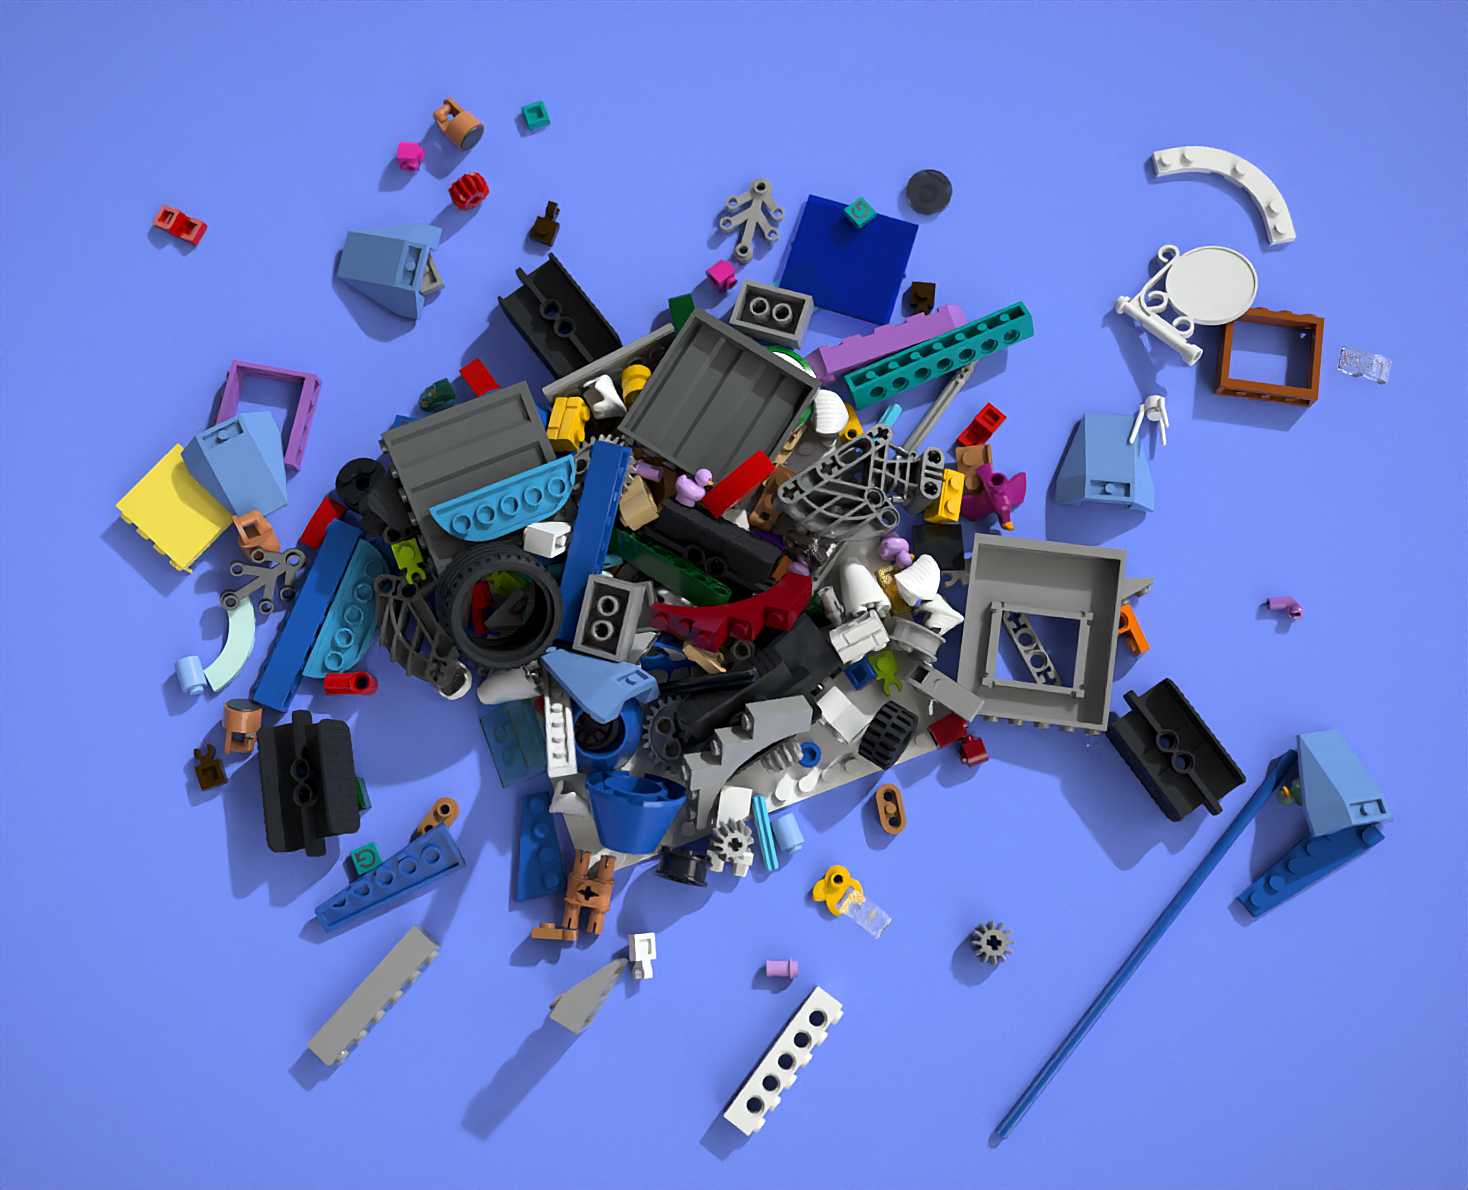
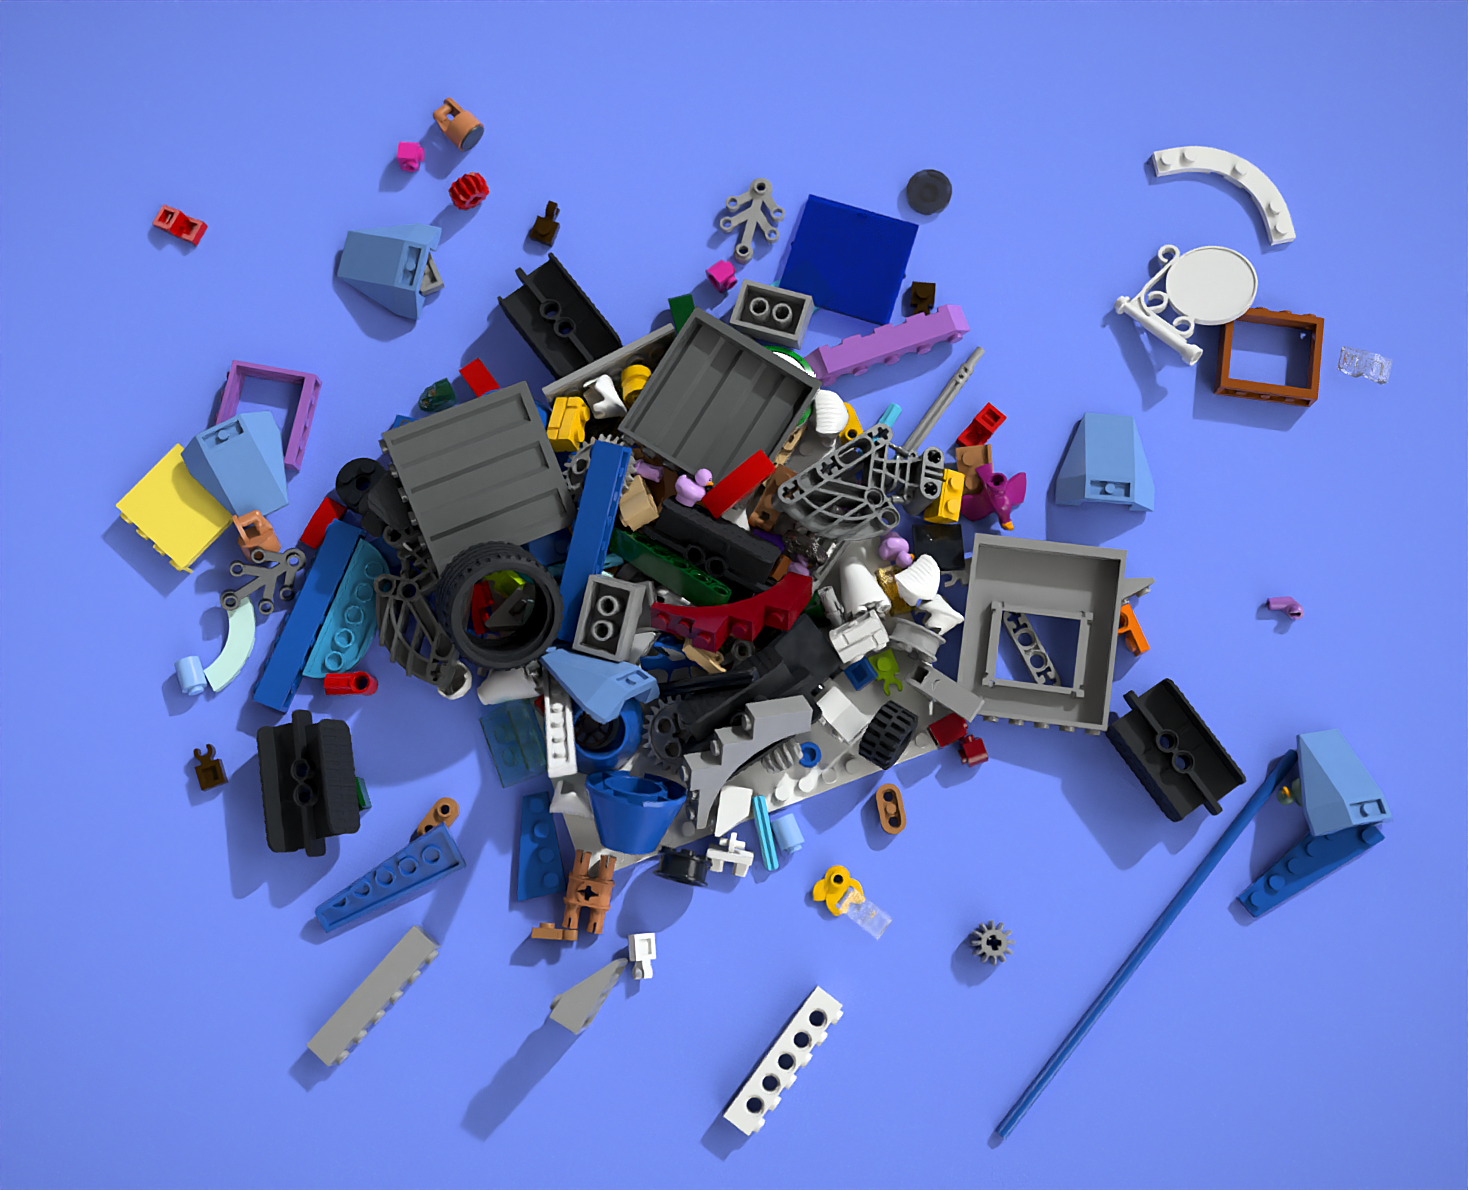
nougat piece [222,699,263,755] -> none
teal tile [350,842,383,876] -> none
lime plate [391,537,427,584] -> none
dark azure plate [428,454,575,541] -> none
teal tile [521,100,551,131] -> none
white slope [523,521,573,558] -> none
light grey gear [709,817,754,864] -> none
lavender pin [767,958,798,979] -> none
teal tile [843,196,877,230] -> none
teal brick [844,300,1034,411] -> none
white plant [1129,395,1169,446] -> none

